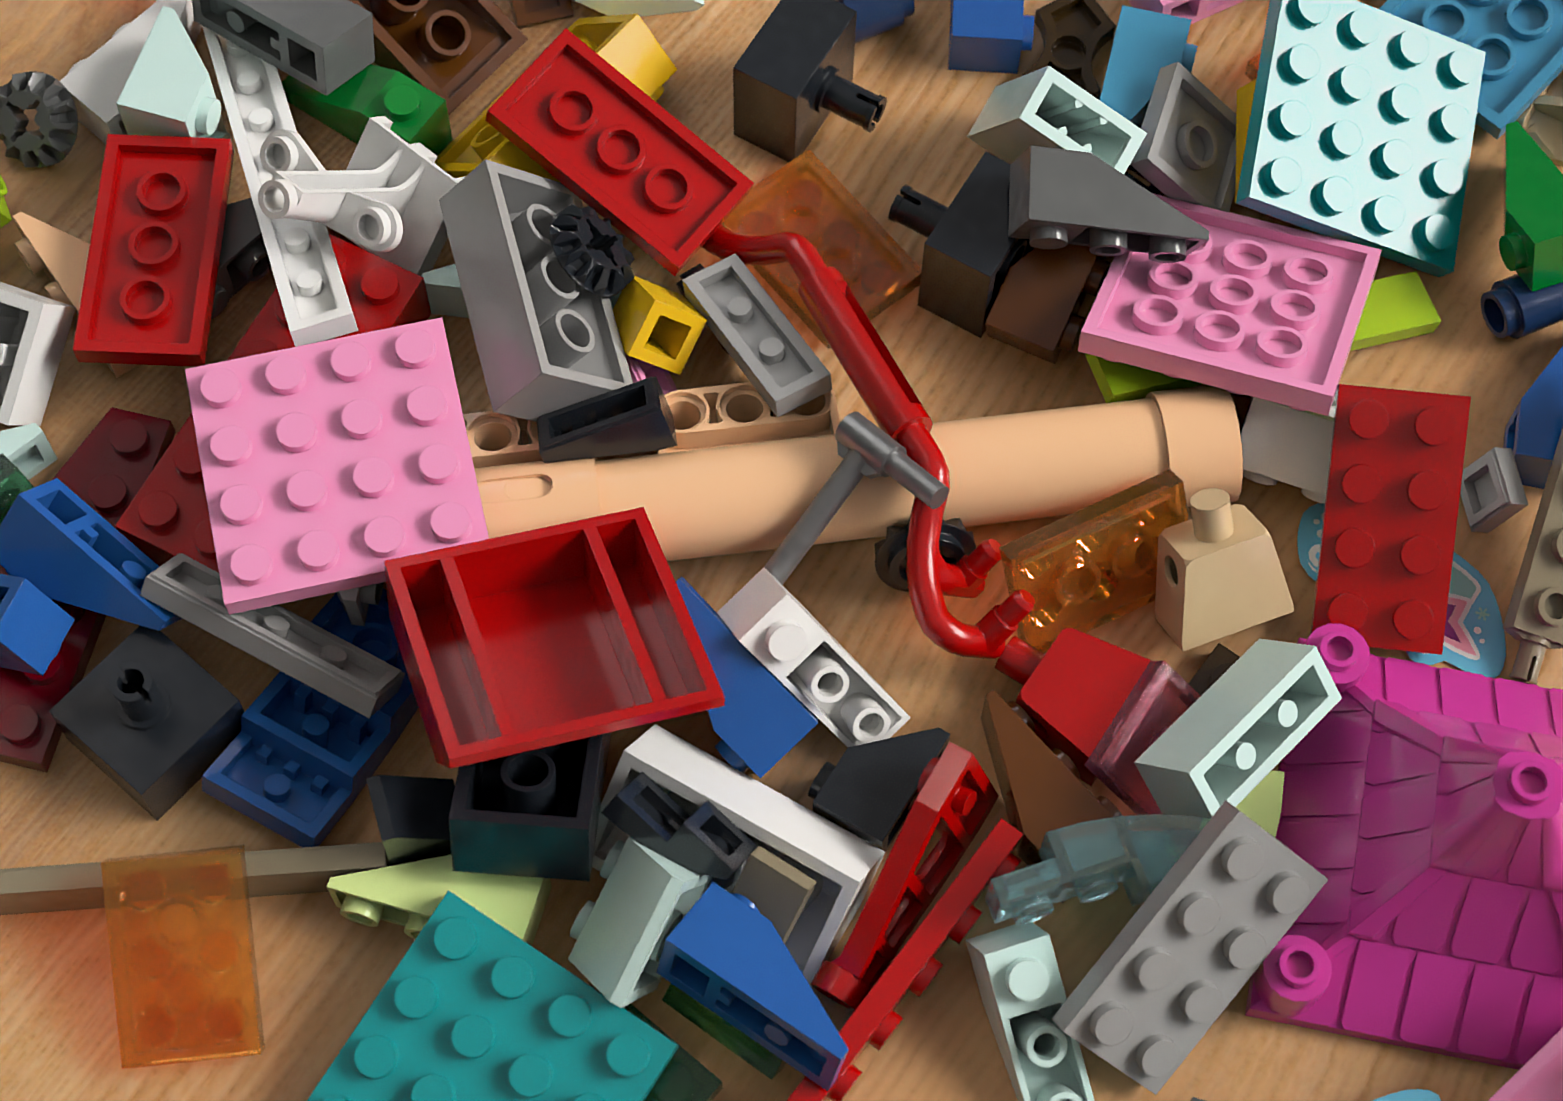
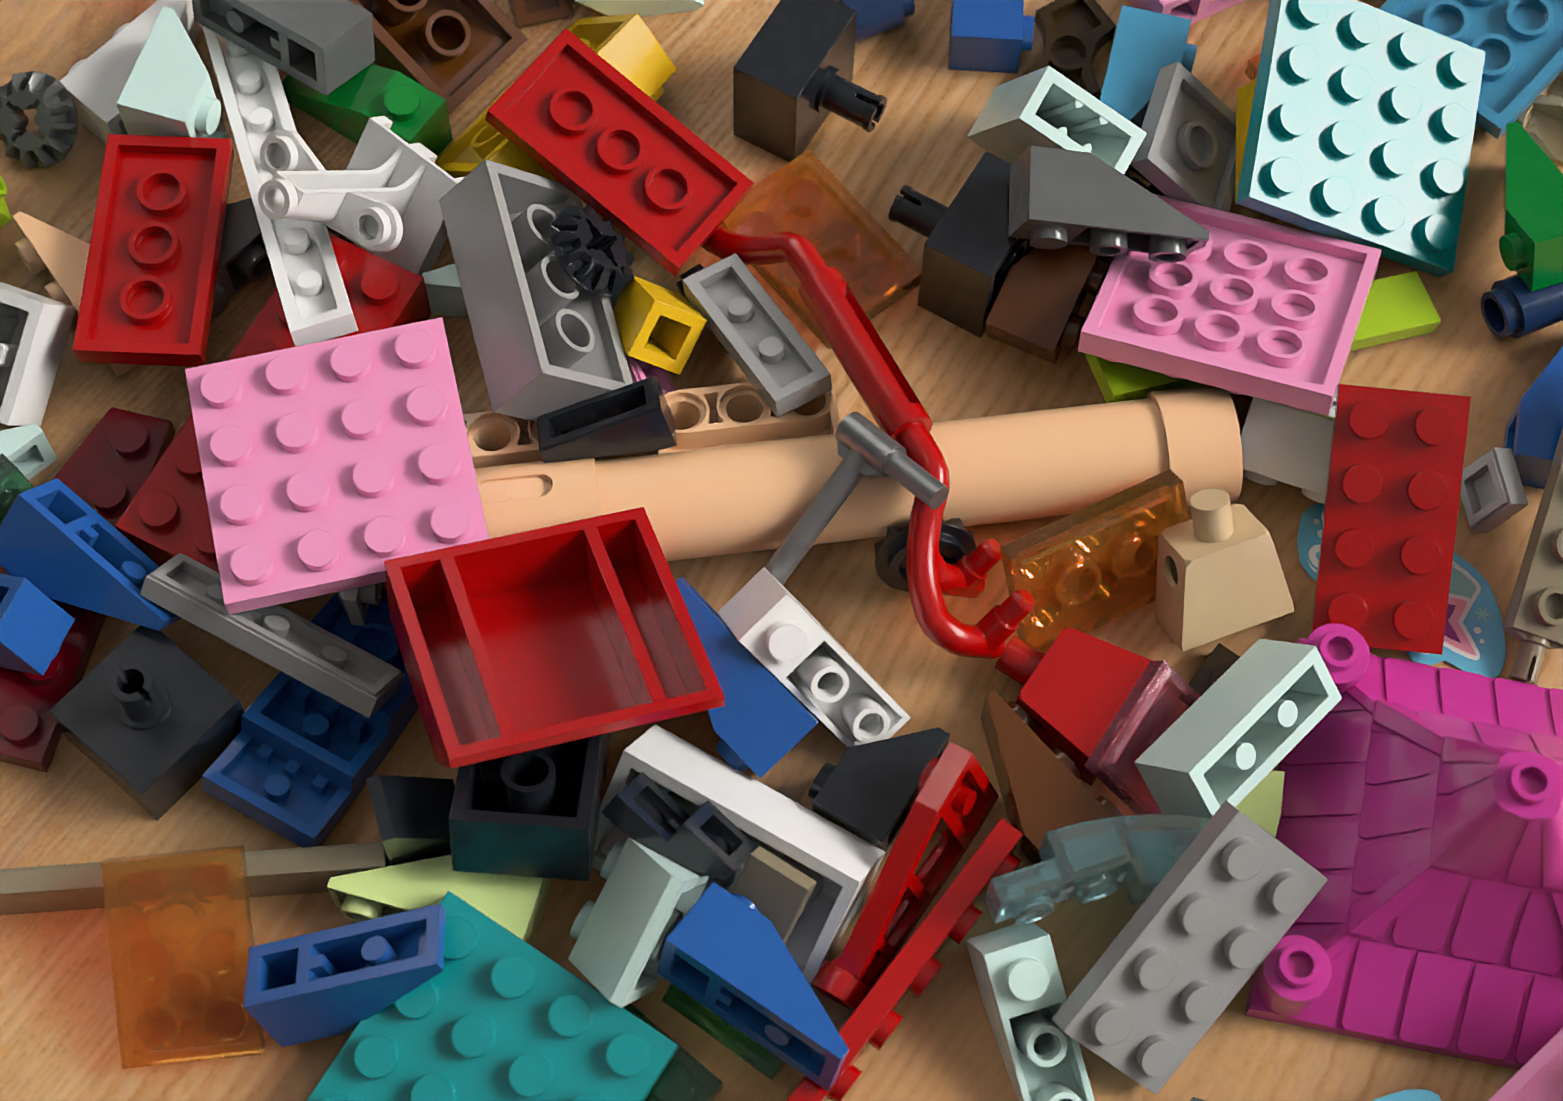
none -> blue slope [243,904,446,1047]

